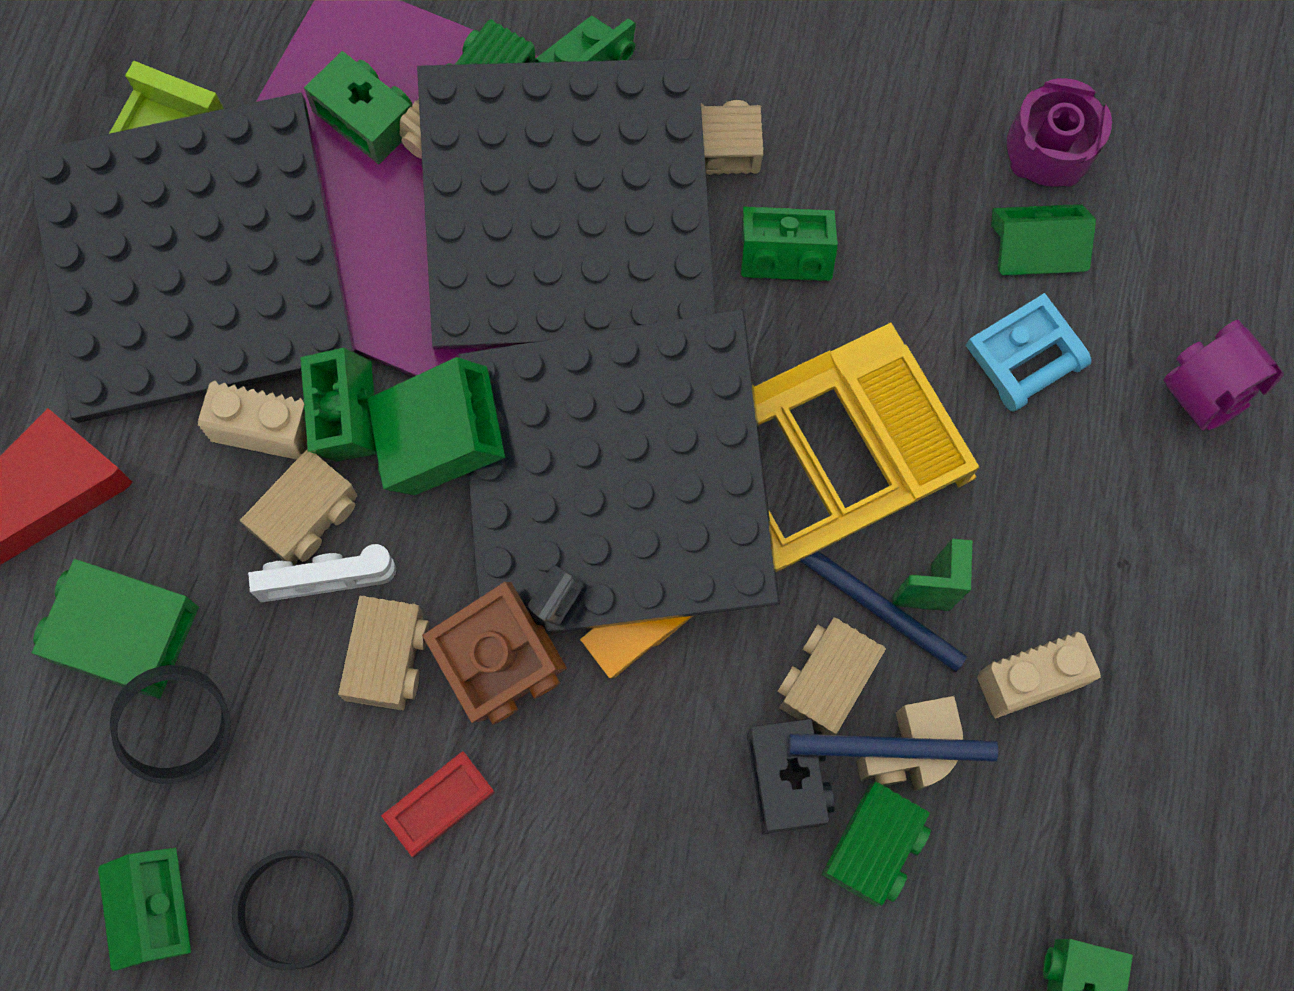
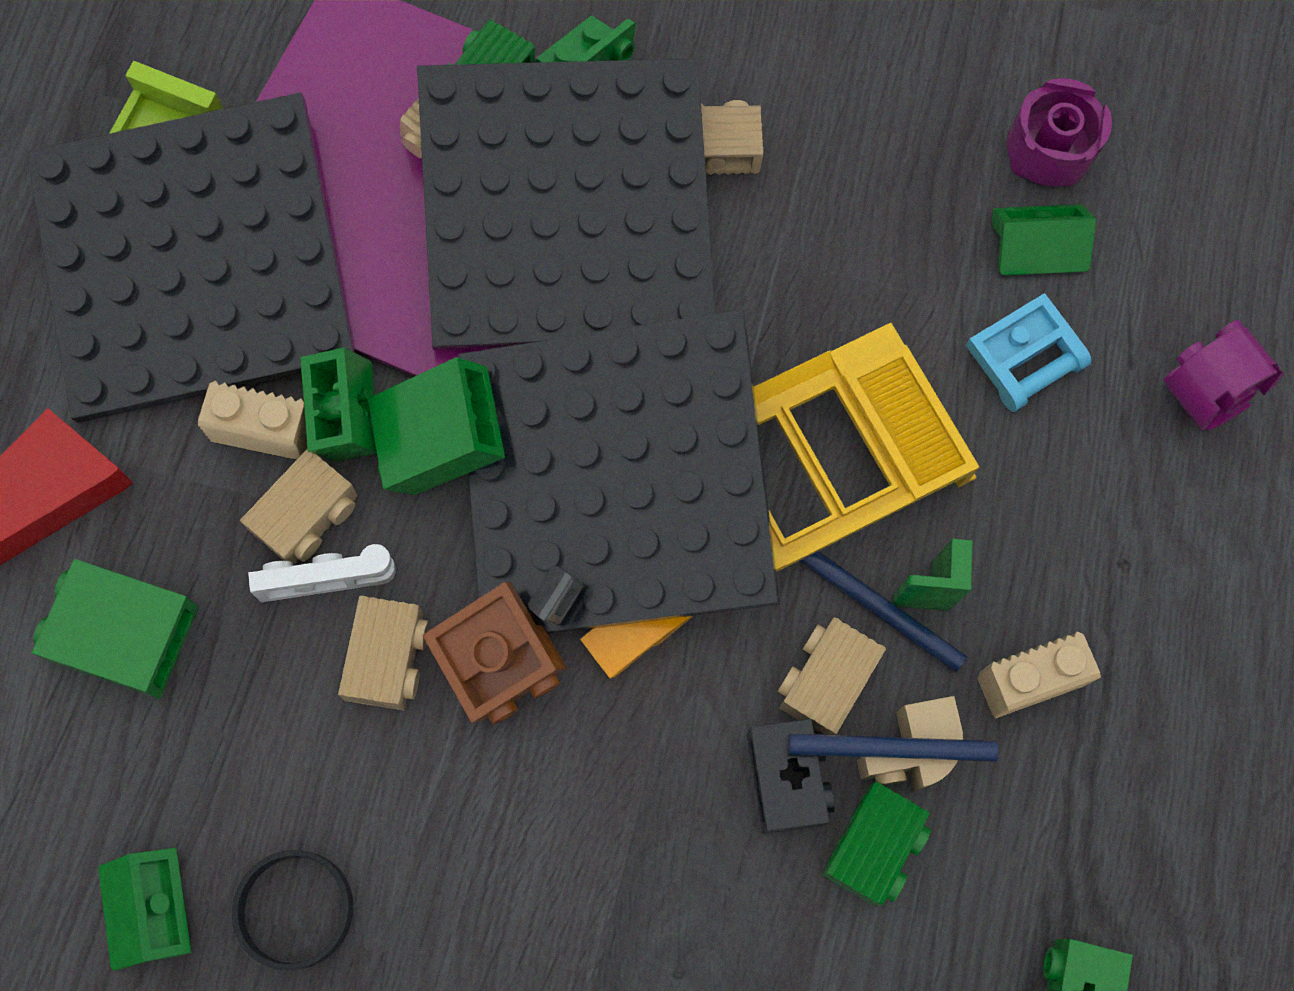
black tyre [110,665,231,784] -> none
green brick [304,51,413,165] -> none
red tile [381,751,495,858] -> none
green bracket [741,206,838,281] -> none

